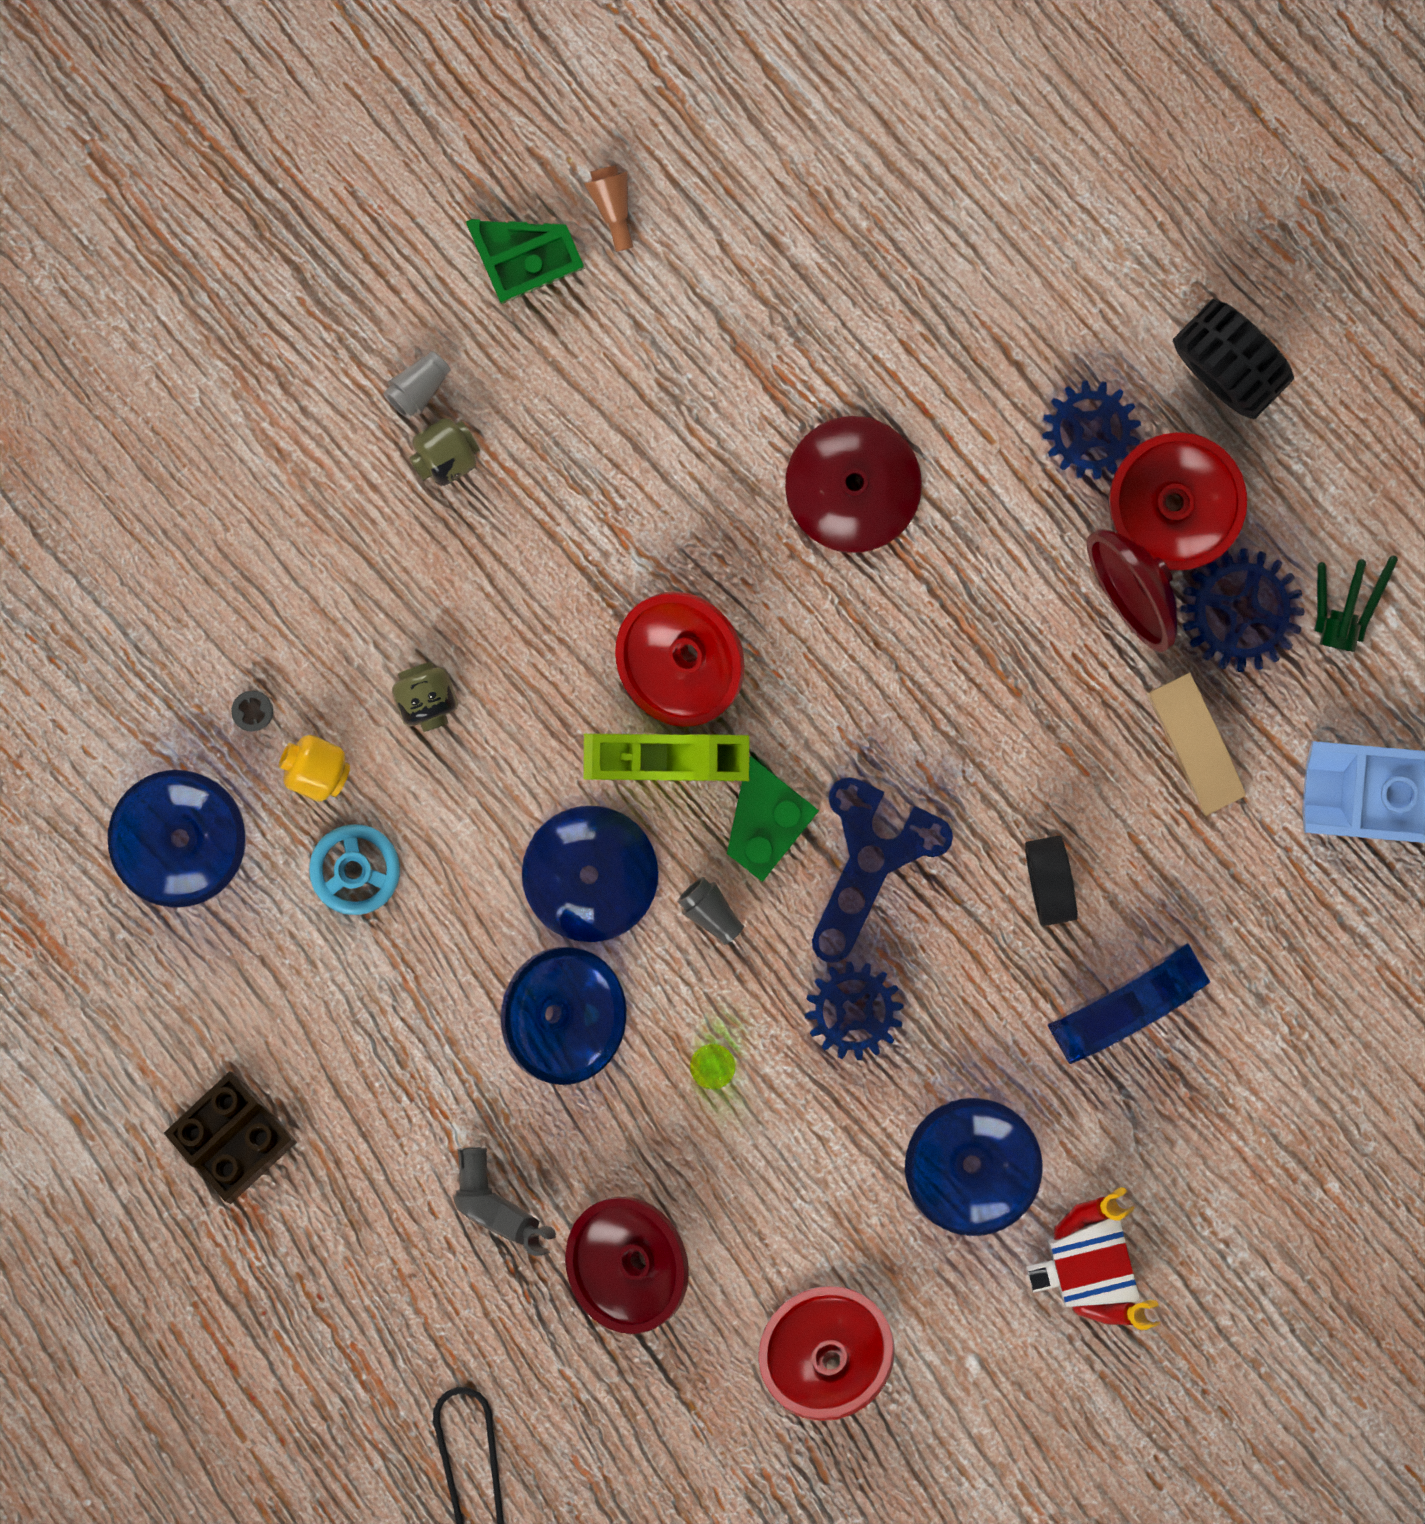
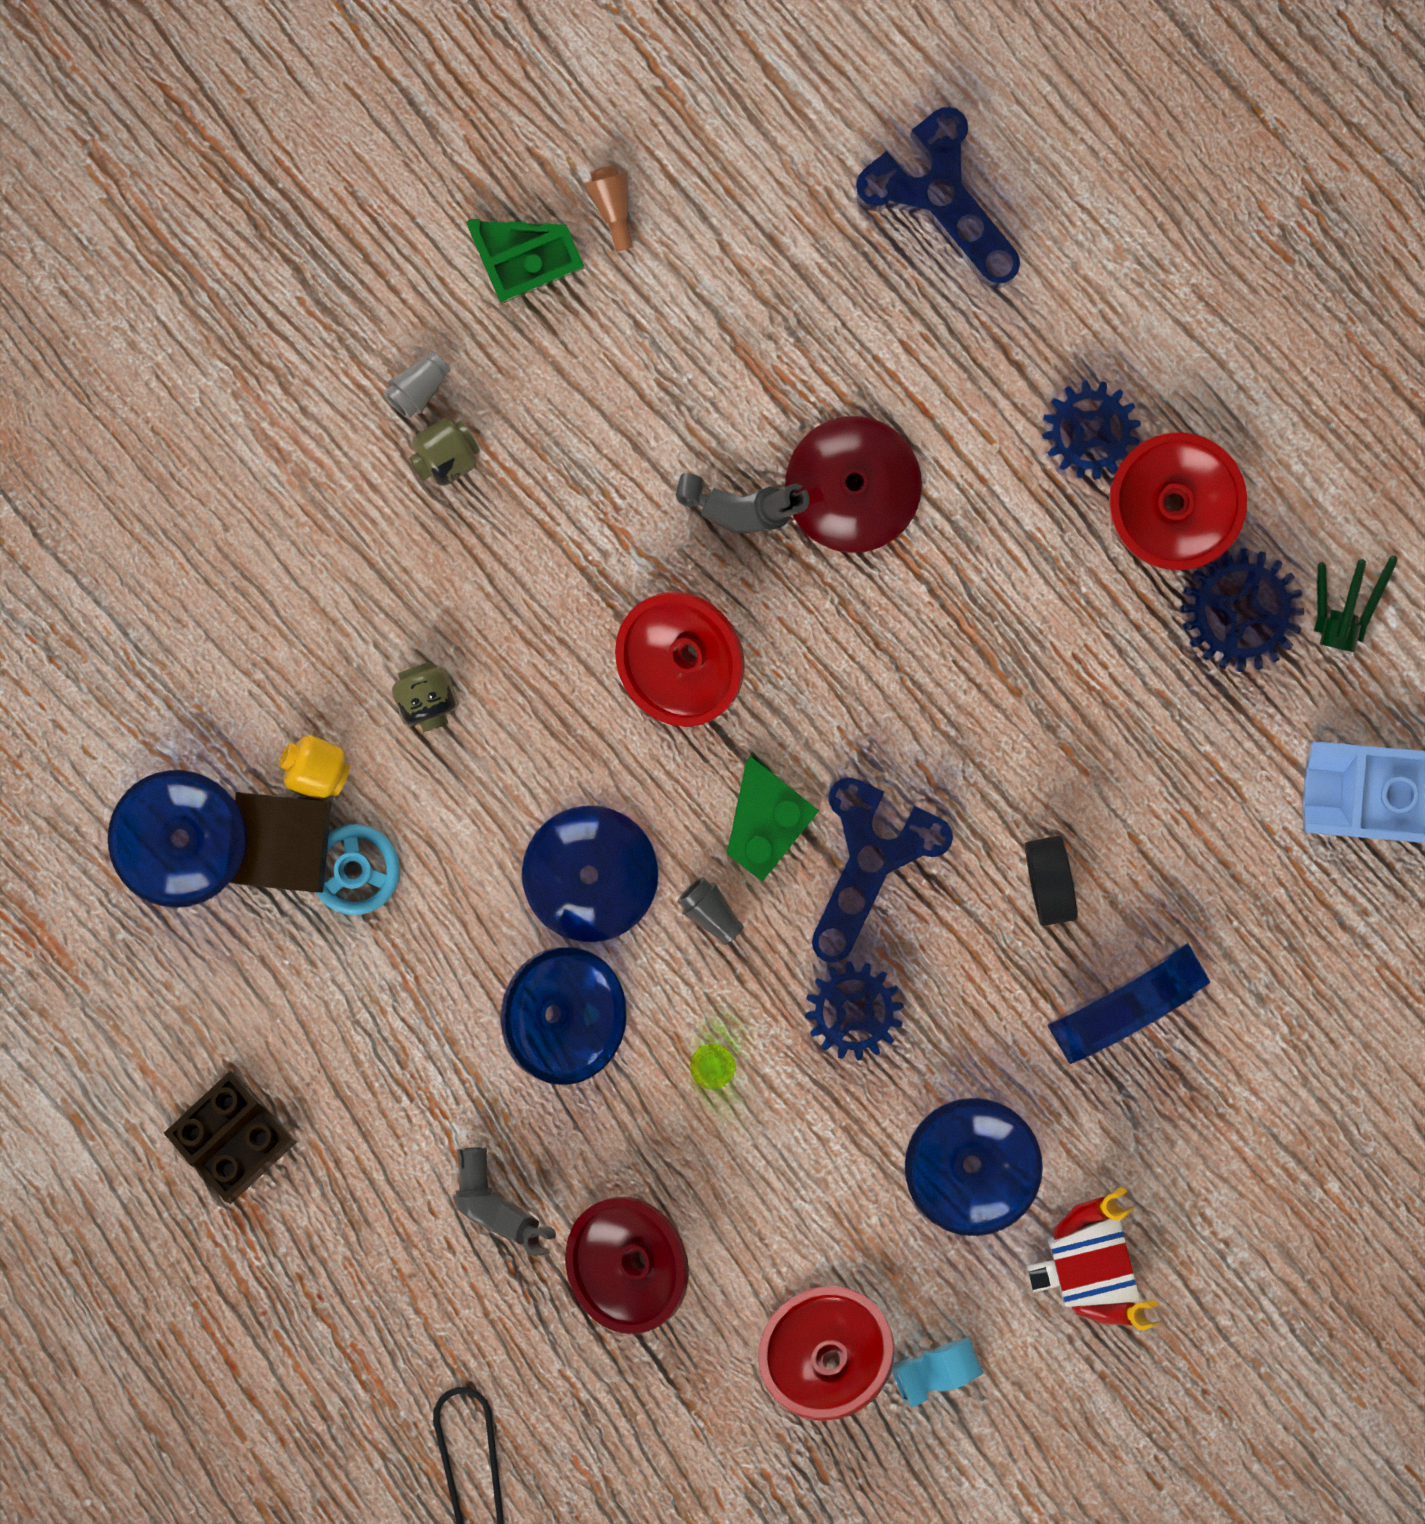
dark grey bush [231,691,273,732] -> none
lime arch [583,734,749,781] -> none
dark red dish [1087,529,1178,652] -> none
tan slope [1145,672,1247,816] -> none
black tyre [1173,299,1295,419] -> none
none -> dark brown slope [227,792,331,893]
none -> dark grey arm [676,473,809,534]
none -> clear blue beam [855,107,1020,288]
none -> medium azure leg [892,1338,984,1408]

